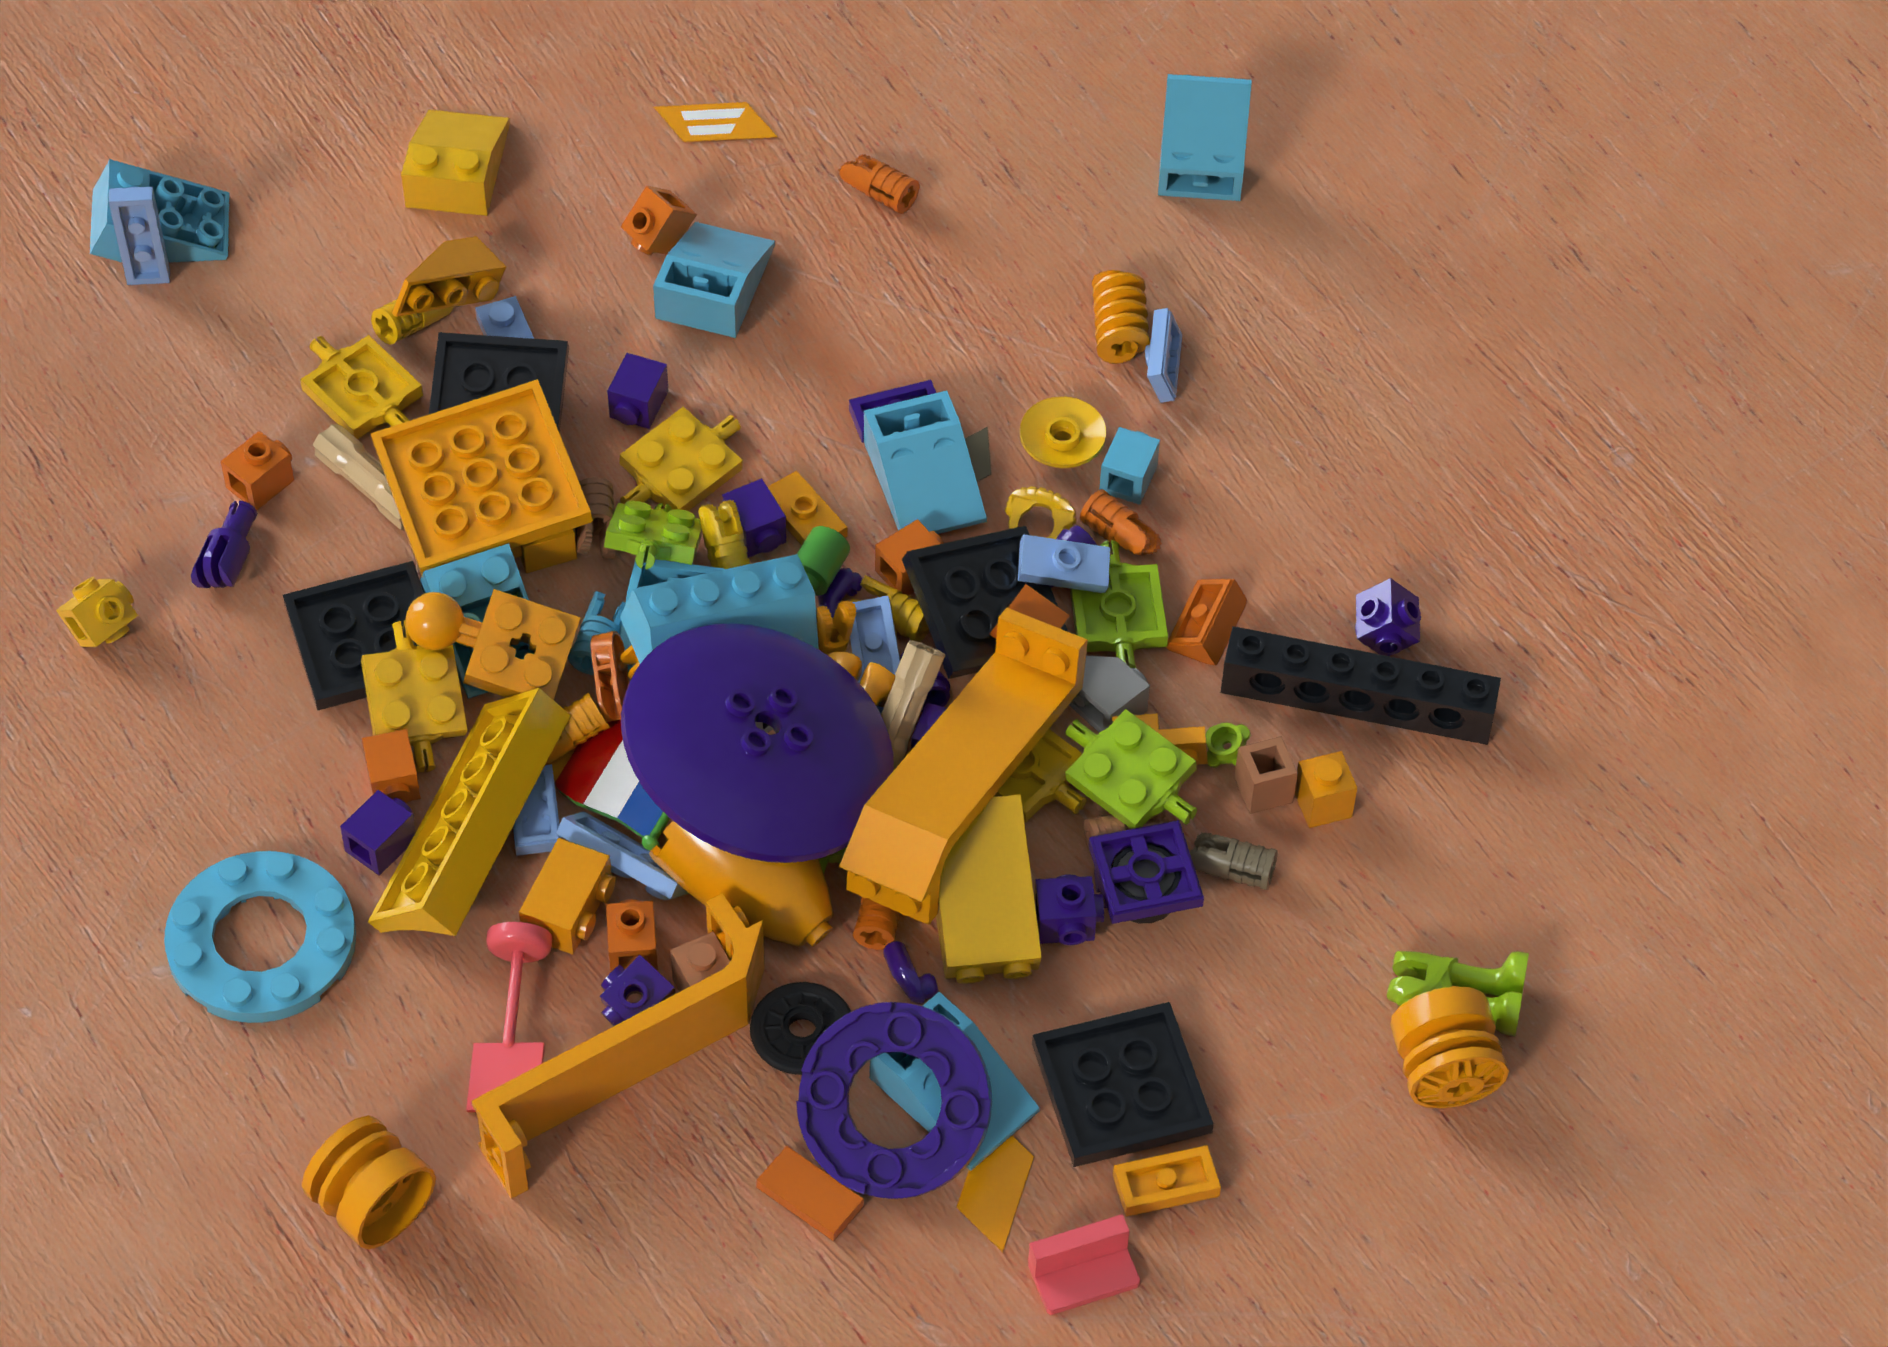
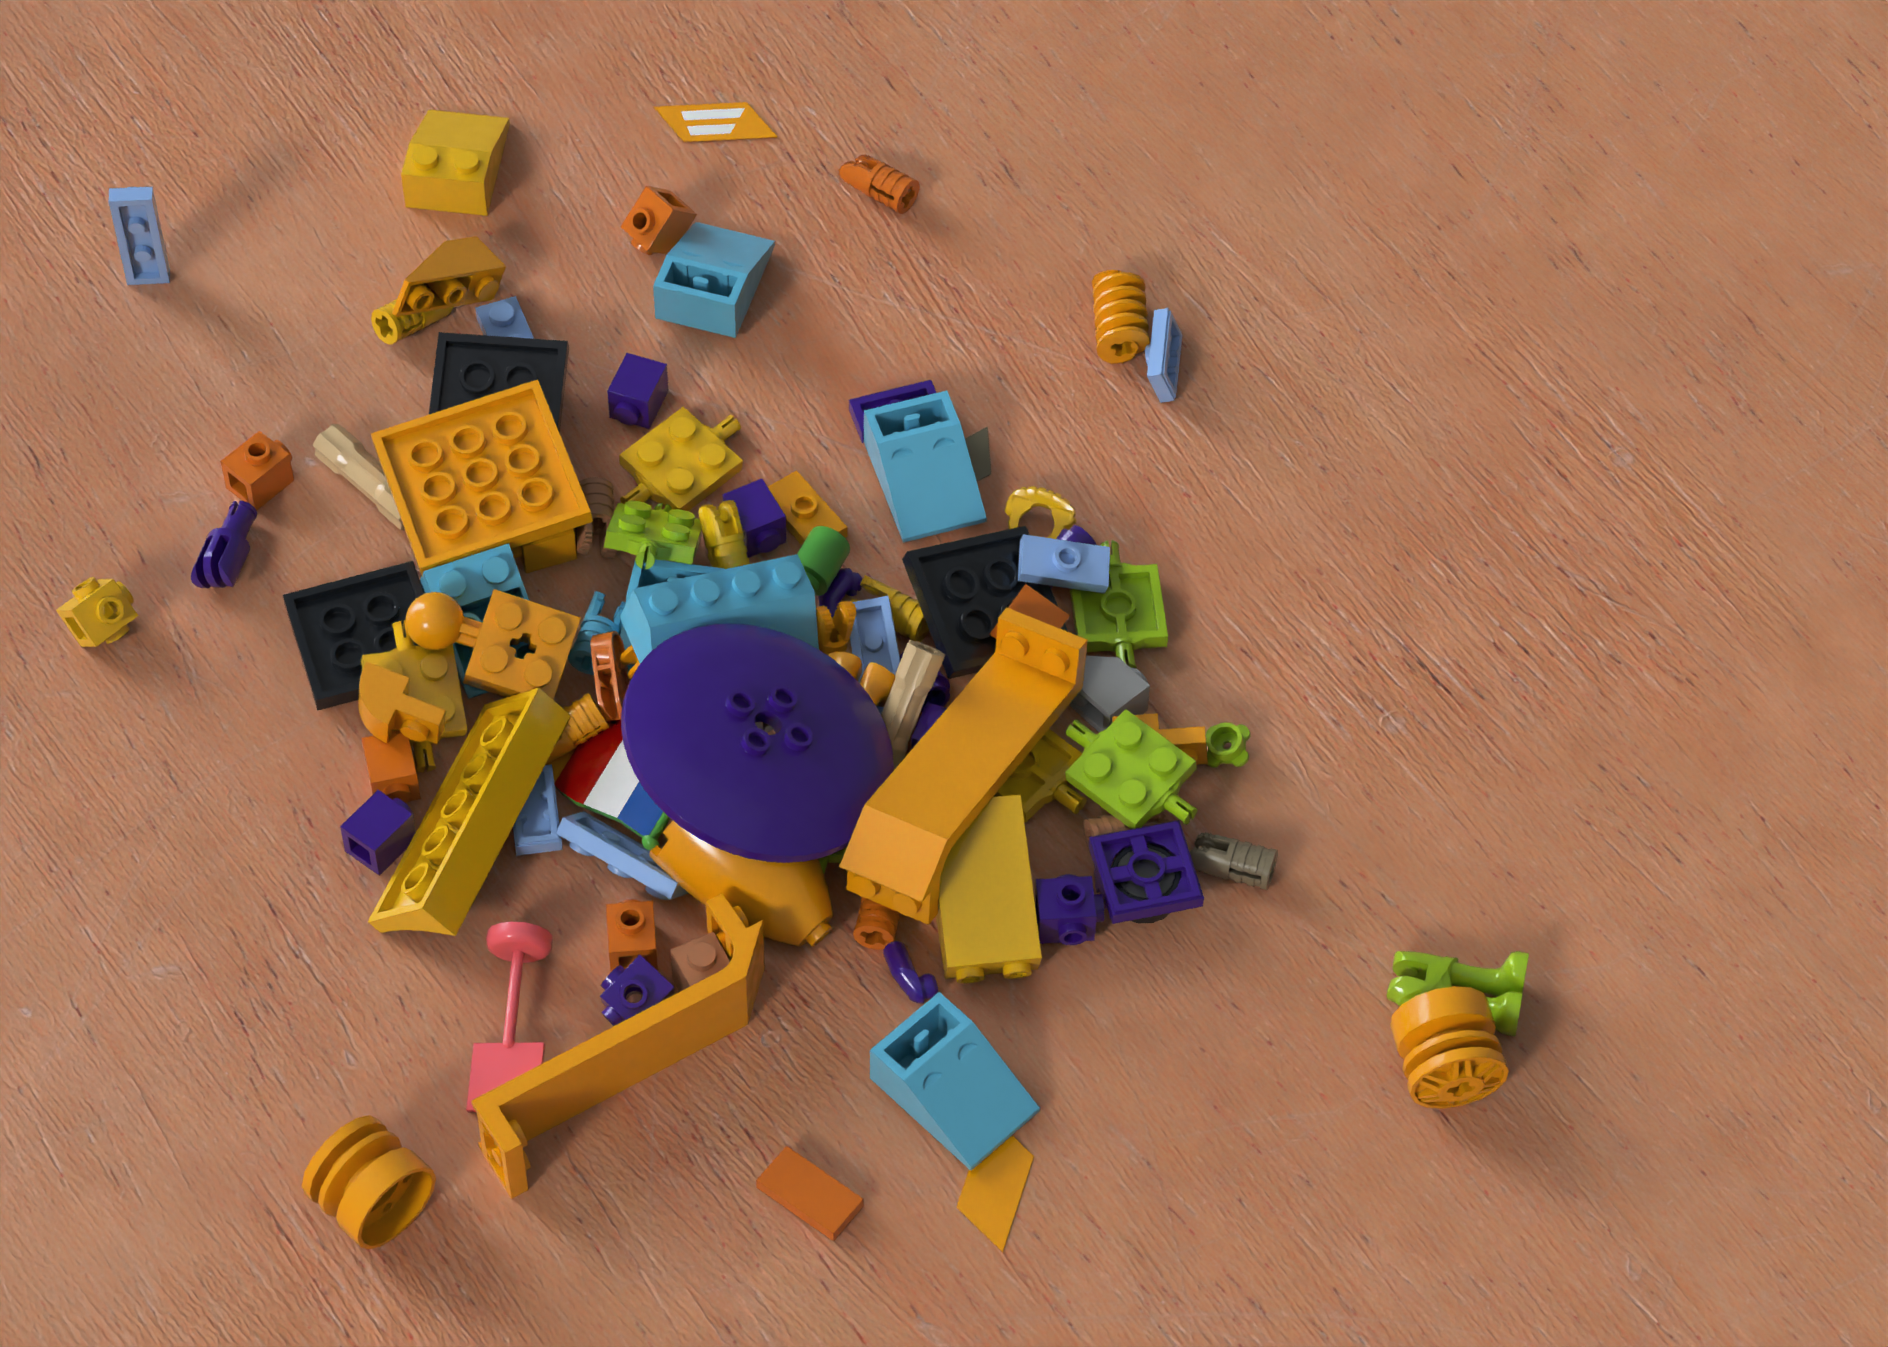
medium azure slope [90,159,229,263] -> none
medium azure plate [164,851,356,1023] -> none
yellow plate [300,335,423,439] -> none
light orange brick [519,838,616,955] -> none
black wheel [750,982,851,1075] -> none
dark purple plate [796,1002,992,1199] -> none
orange brick [875,519,944,595] -> none
yellow dish [1019,396,1106,468] -> none
coral panel [1028,1214,1140,1315] -> none
black plate [1032,1002,1214,1167] -> none
orange hinge [1079,489,1162,555] -> none
medium azure brick [1099,427,1160,505] -> none
light orange plate [1113,1145,1221,1217] -> none
medium azure slope [1158,74,1252,201] -> none
orange slope [1166,579,1247,665] -> none
black brick [1220,626,1501,745] -> none
nougat brick [1234,736,1298,814] -> none
light orange brick [1294,751,1358,828] -> none
dark purple brick [1355,578,1421,656] -> none
none -> light orange brick [358,662,446,744]

